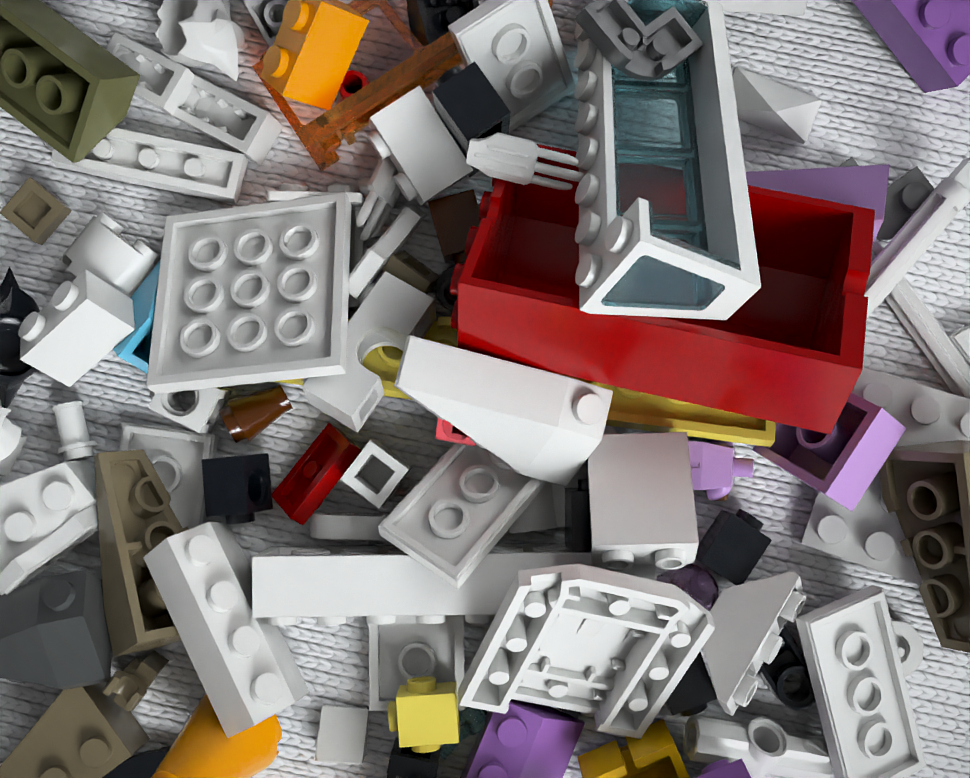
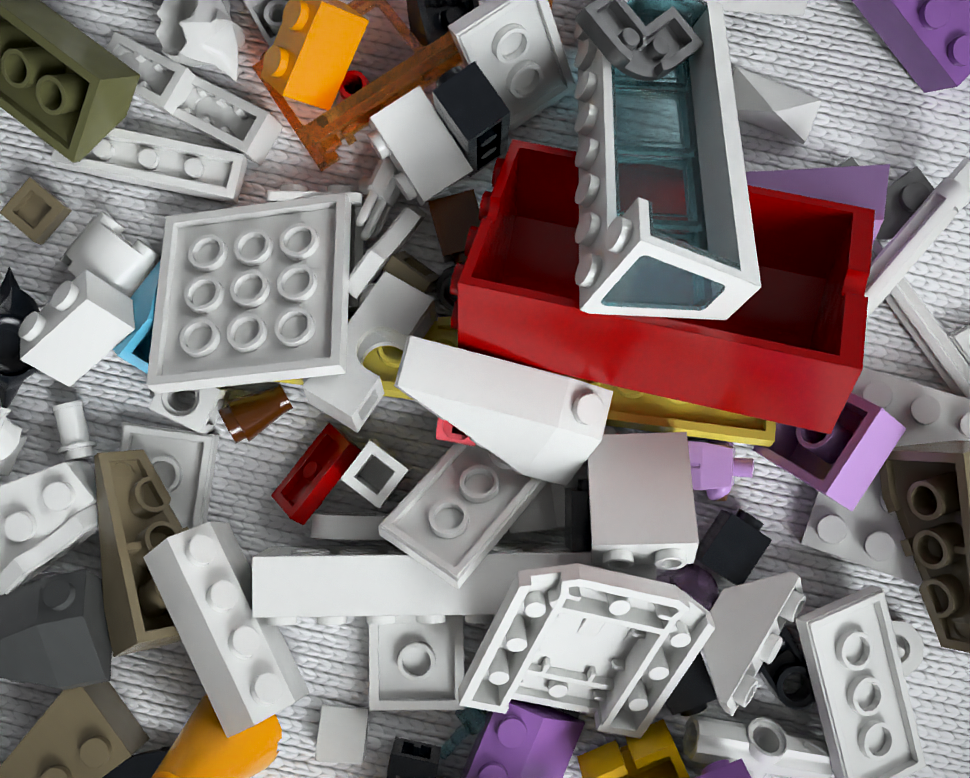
dark tan plate [102,650,169,712] -> none
black brick [201,453,273,524] -> none
light yellow brick [388,676,460,753] -> none
white piece [466,132,585,191] -> none

